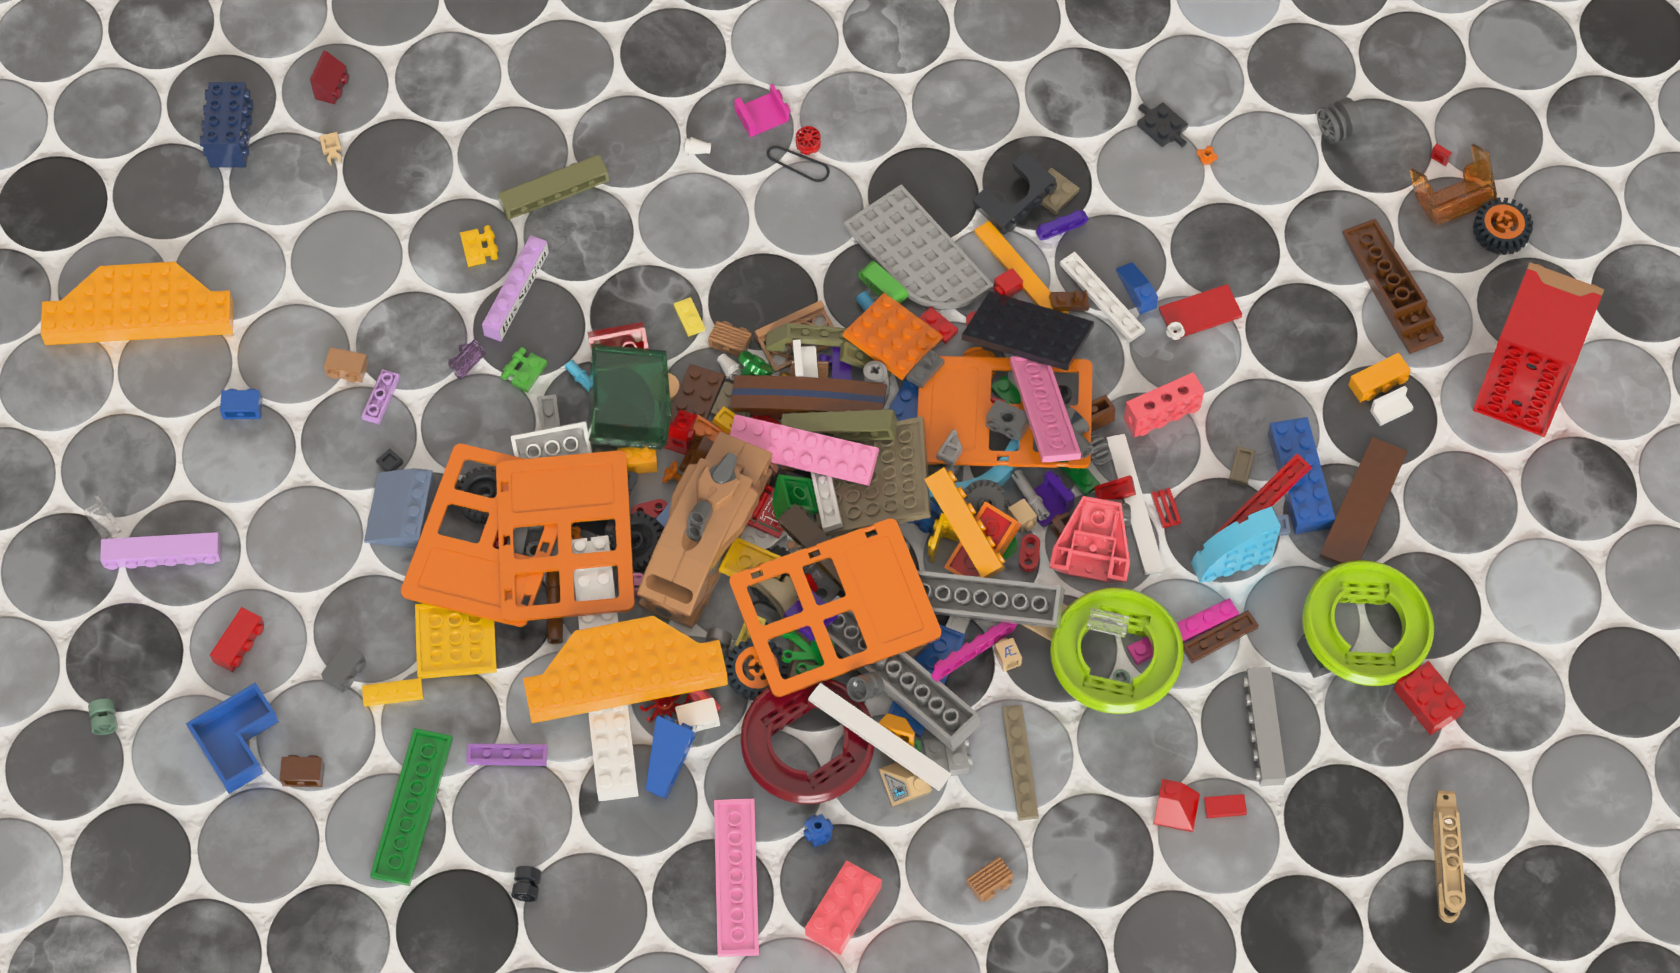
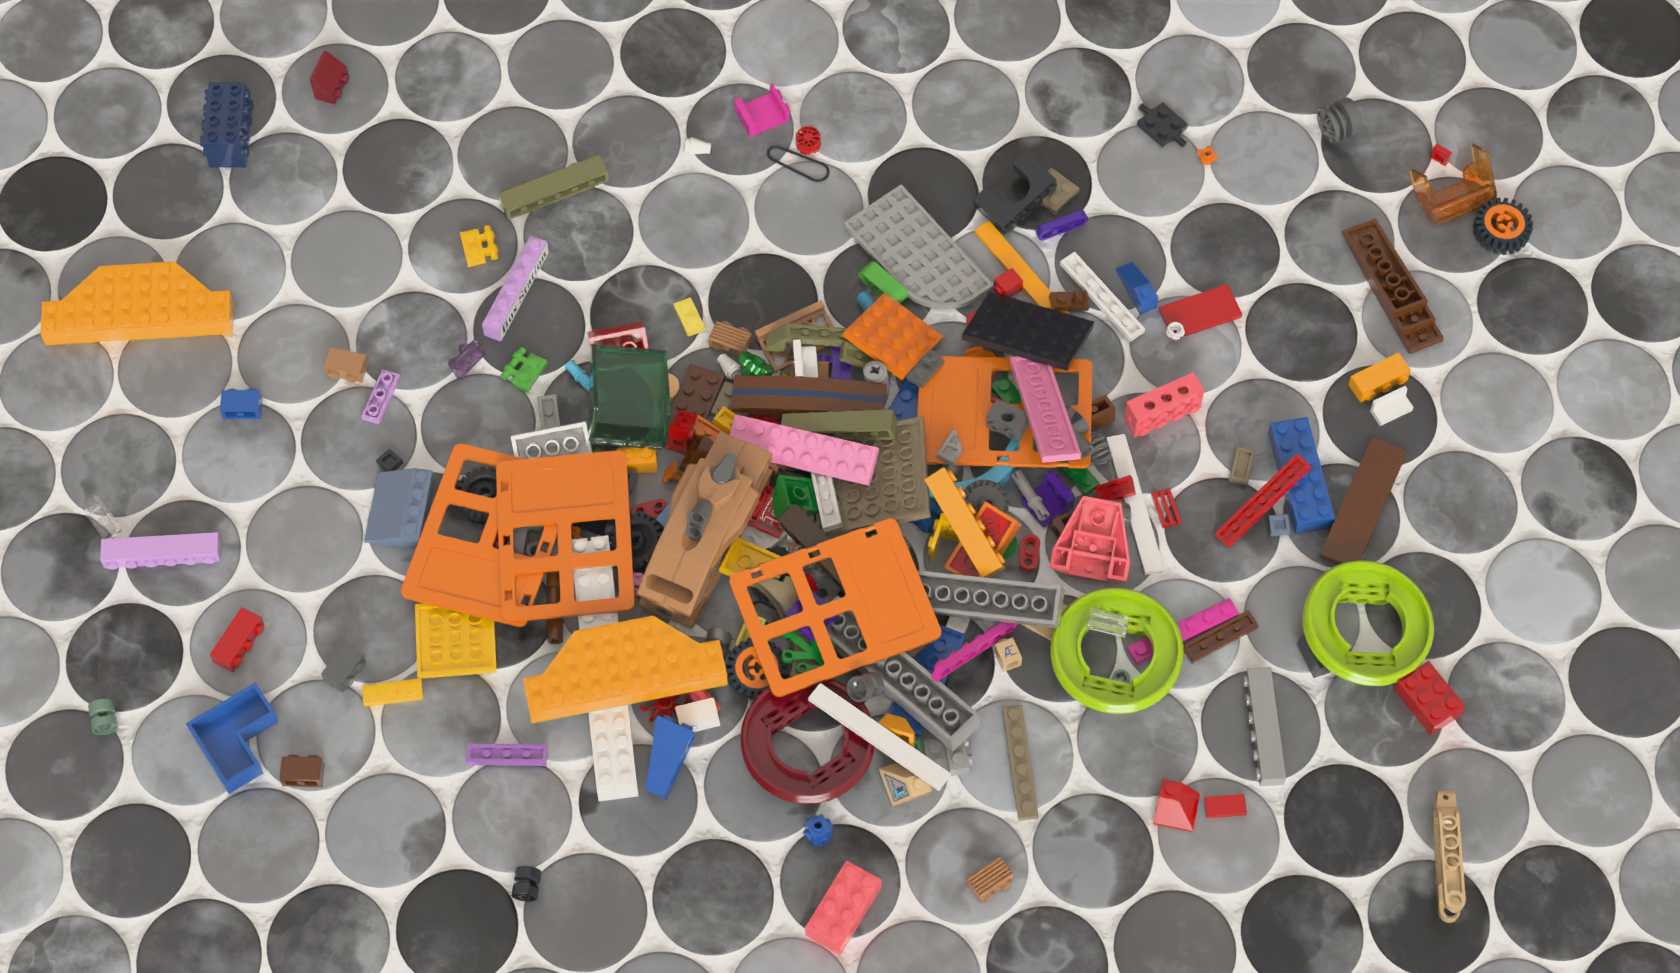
tan plate [319,132,342,166] -> none
green plate [370,728,453,886] -> none
bright pink plate [714,799,759,957] -> none
red plate [919,307,958,344] -> none
tan brick [1007,498,1037,534] -> none
black tile [1058,385,1072,405] -> none
medium azure brick [1191,506,1281,583] -> none
red piece [1473,263,1604,438] -> none

